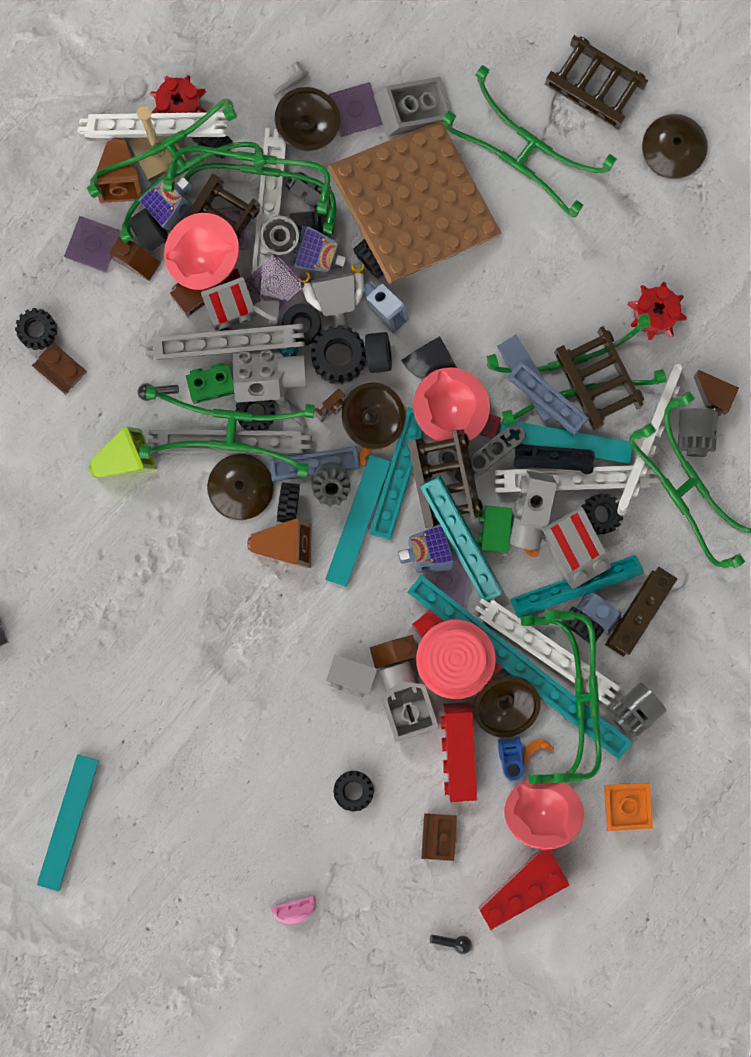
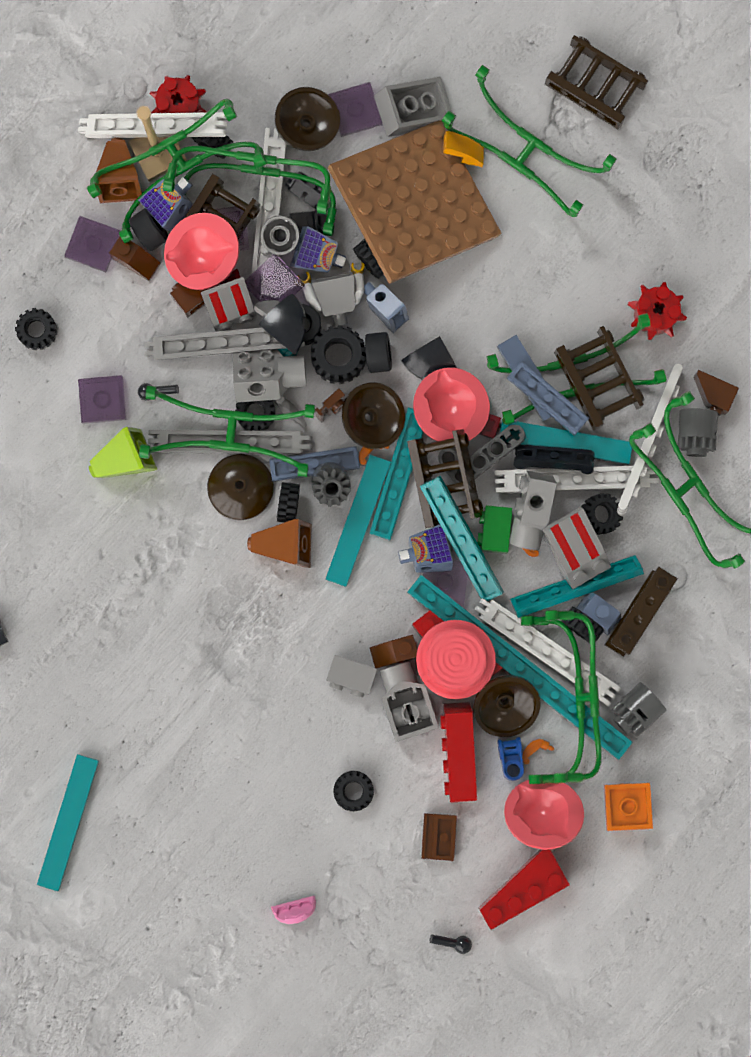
reddish brown plate [32,342,87,395] -> none
green brick [185,363,235,404] -> none
light grey bar [273,62,309,96] -> none
dark brown dish [642,114,708,179] -> none
none -> clear purple tile [78,375,127,424]
none -> black brick [258,294,306,355]
none -> light orange slope [443,131,484,167]

